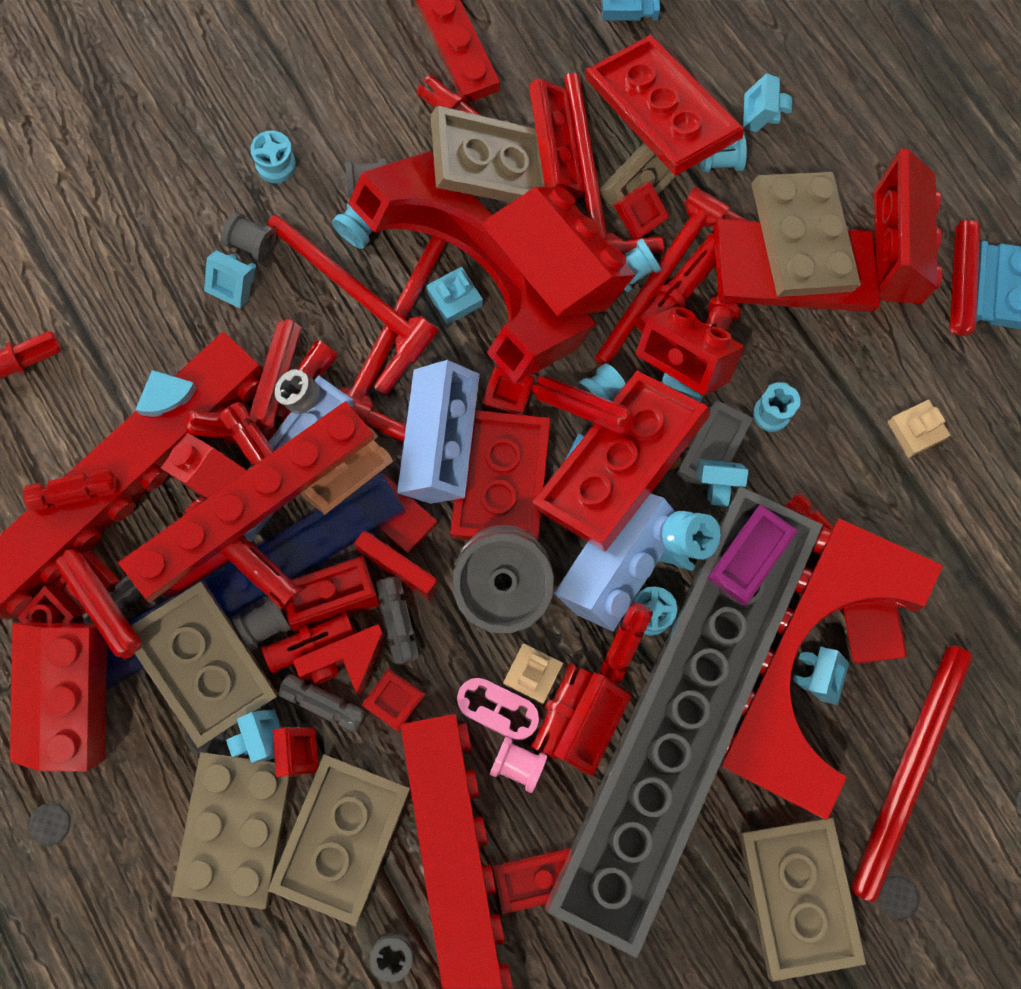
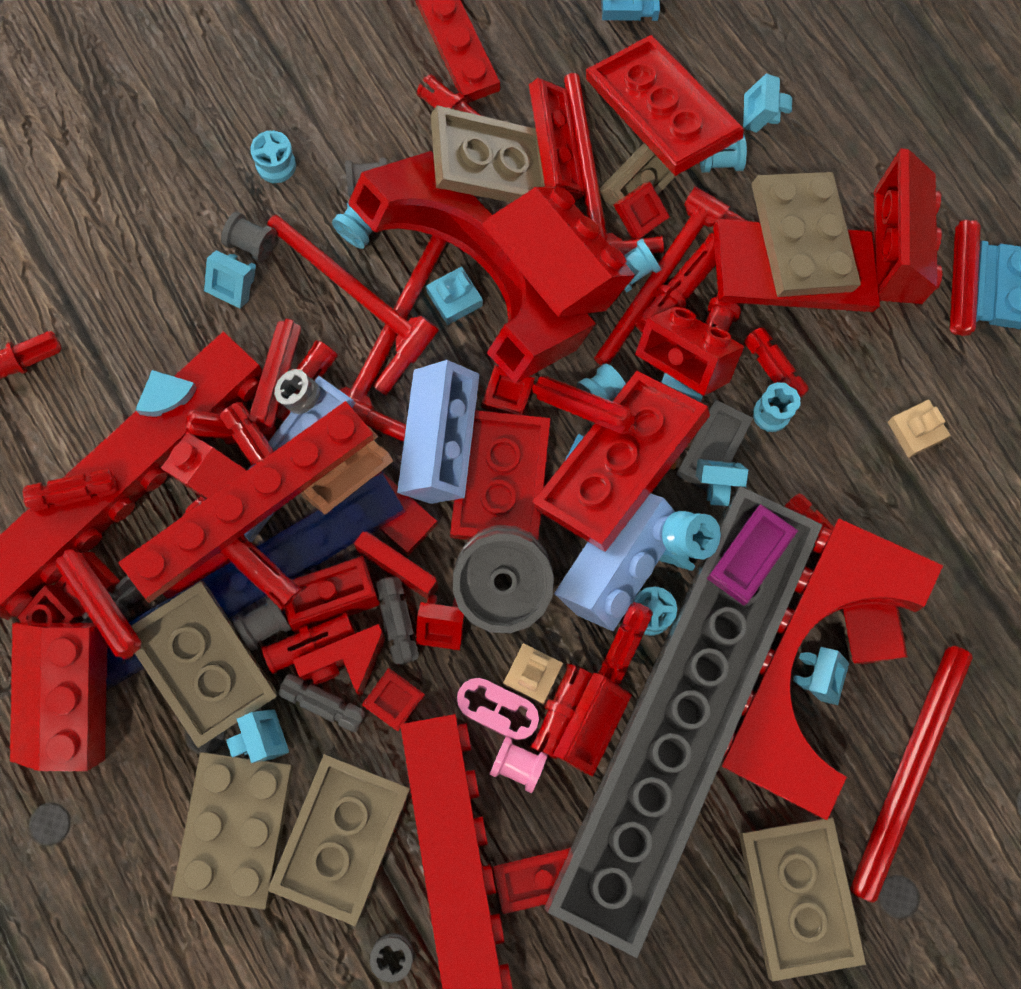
red tile [272,727,319,777] -> none
none -> red tile [416,595,465,650]
none -> red axle [744,327,809,403]

